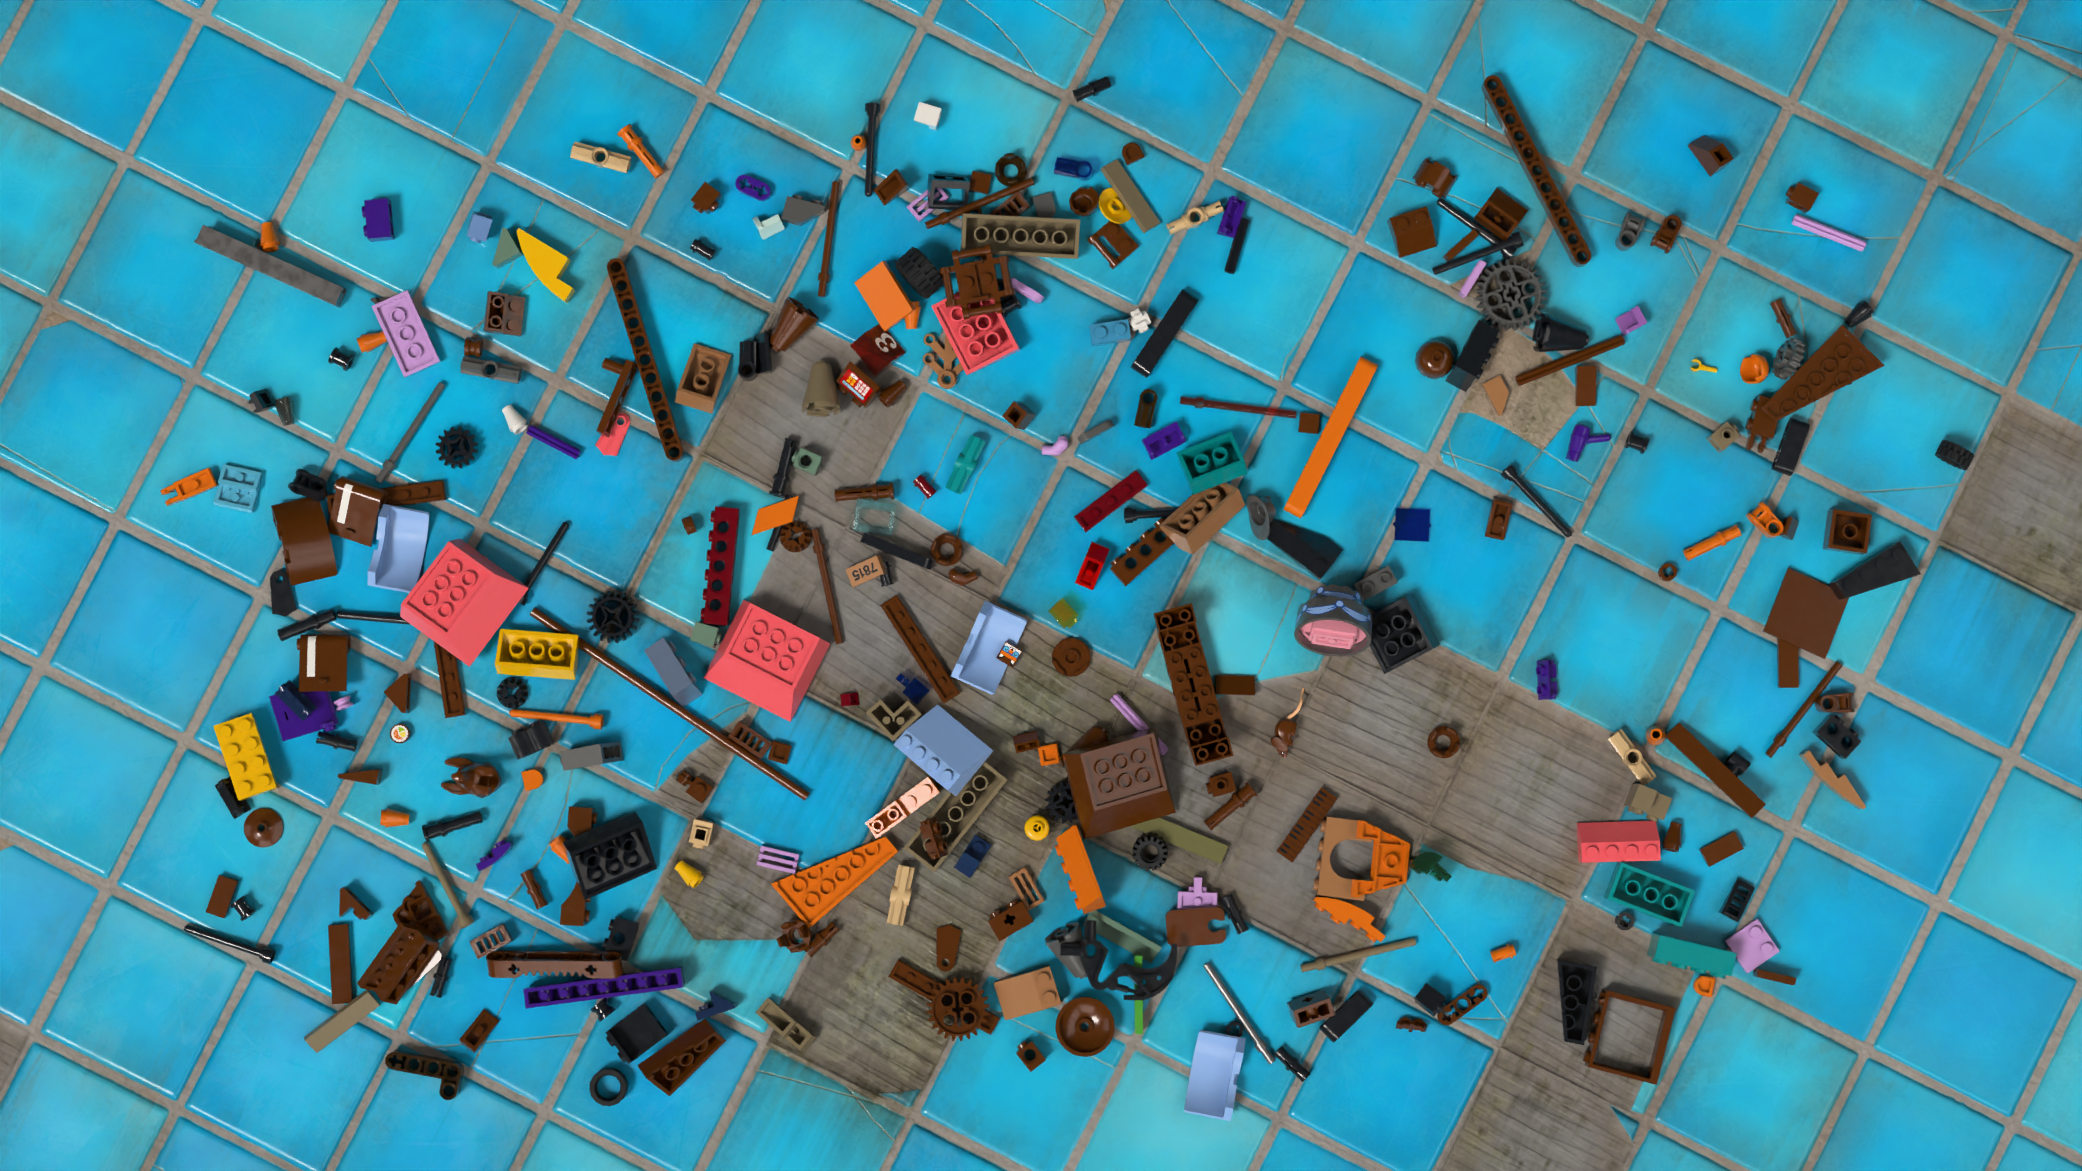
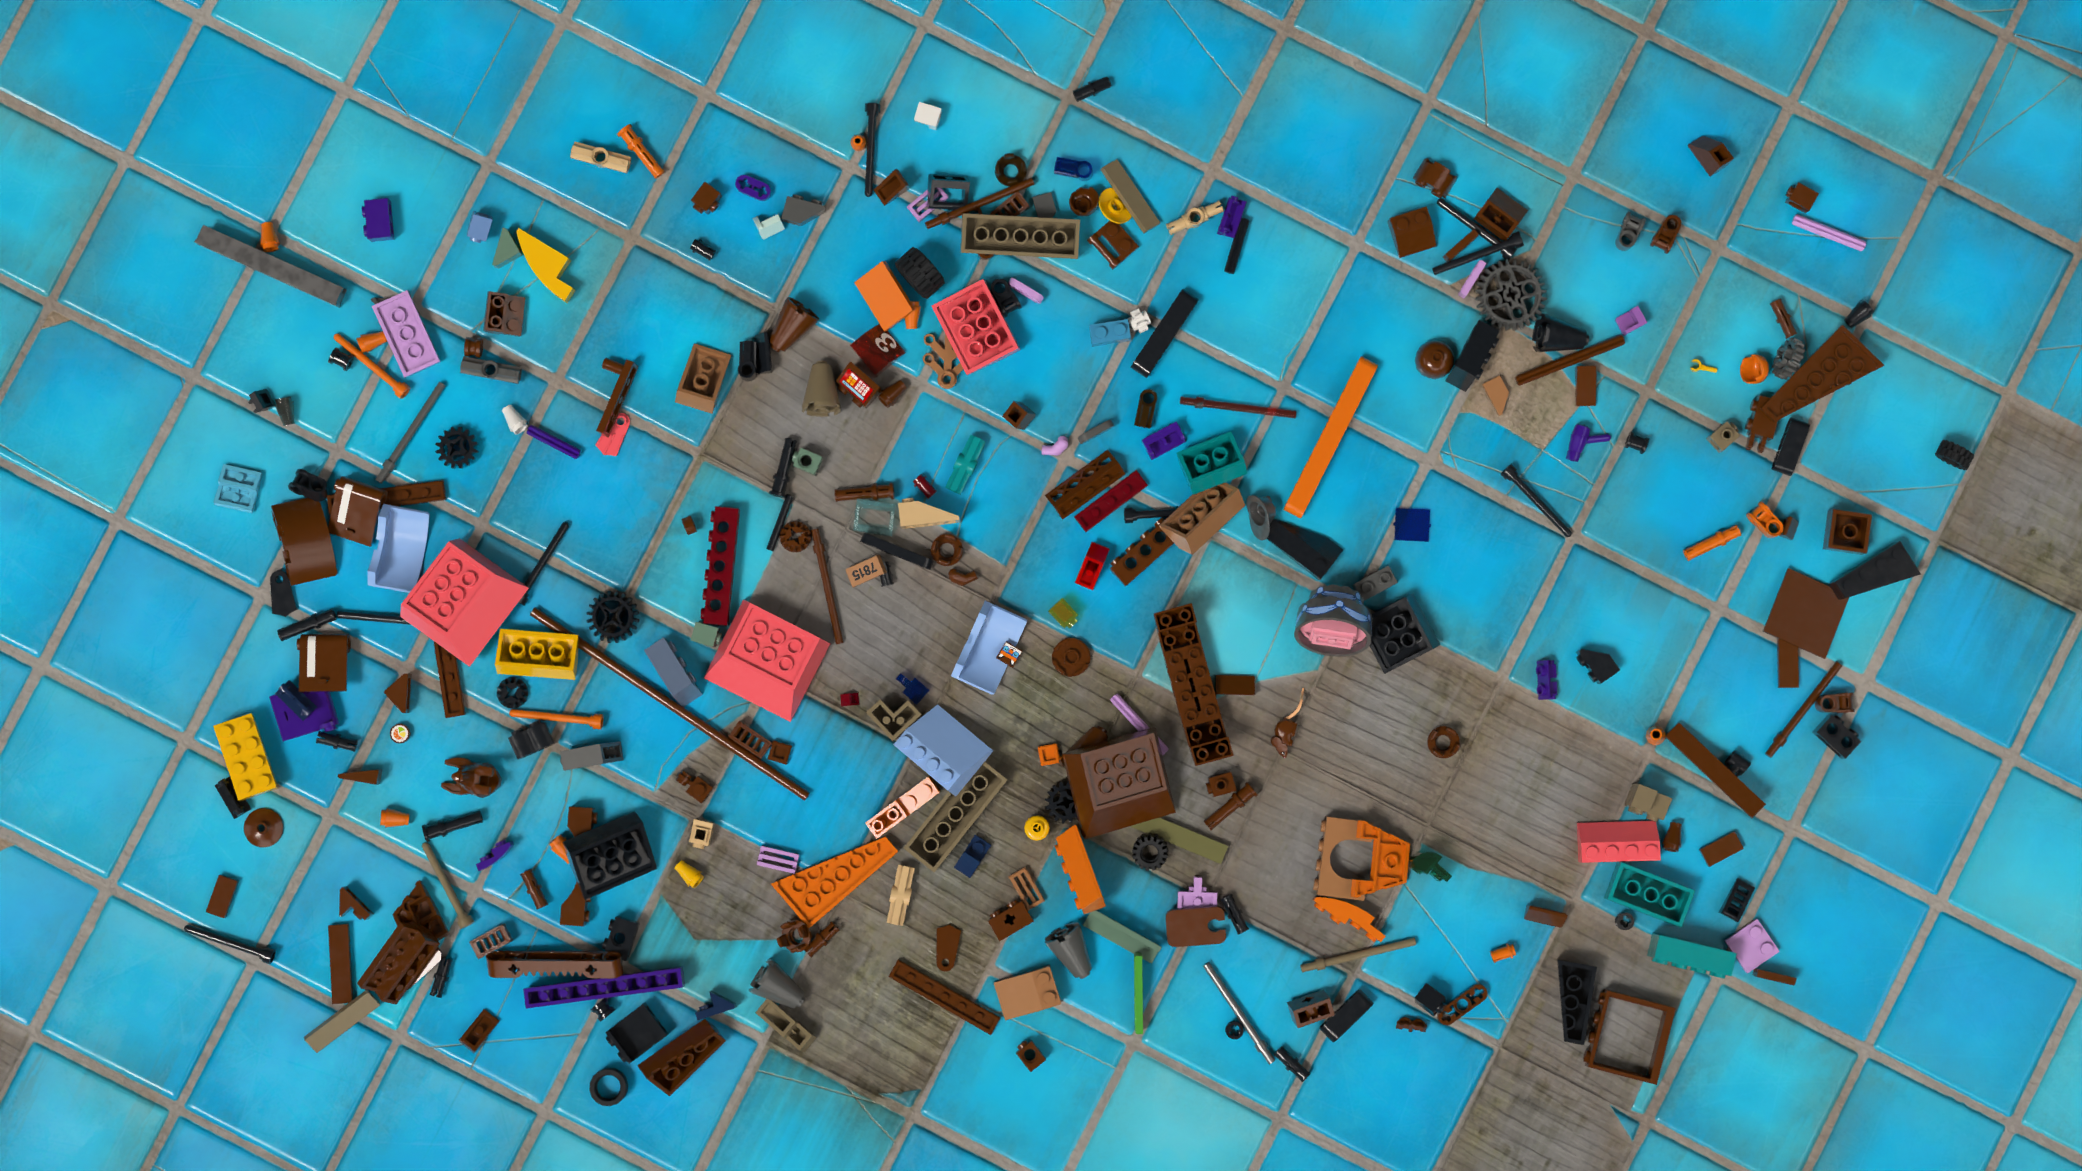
orange hinge [161,468,218,506] -> none
black bush [230,895,256,921] -> none
lavender bush [333,696,354,711] -> none
dark brown beam [385,1050,464,1100] -> none
orange tile [521,770,544,791] -> none
reddish brown beam [607,258,685,462] -> none
orange sticker [752,496,799,535] -> none
reddish brown bar [818,181,840,297] -> none
reddish brown tile [880,595,960,704] -> none
reddish brown hinge [919,817,948,860] -> none
reddish brown gear [926,977,990,1041] -> none
reddish brown brick [939,243,1015,320] -> none
reddish brown tile [969,171,992,195] -> none
reddish brown piece [1013,731,1040,753] -> none
reddish brown dish [1056,997,1115,1057] -> none
black piece [1060,920,1177,1000] -> none
reddish brown tile [1122,143,1145,166] -> none
light blue panel [1184,1030,1246,1121] -> none
reddish brown tile [1276,787,1337,863] -> none
reddish brown tile [1298,413,1320,434] -> none
reddish brown beam [1482,75,1591,267] -> none
reddish brown slope [1485,497,1513,540] -> none
tan piece [1607,729,1656,785] -> none
reddish brown bush [1658,563,1677,582] -> none
orange tile [1693,976,1715,997] -> none
medium nougat slope [1799,750,1866,809] -> none
none -> orange piece [334,333,411,399]
none -> dark grey cone [748,958,805,1009]
none -> tan slope [898,498,960,529]
none -> reddish brown fence [1045,450,1125,520]
none -> reddish brown slope [1524,905,1568,928]
none -> black slope [1576,649,1620,684]

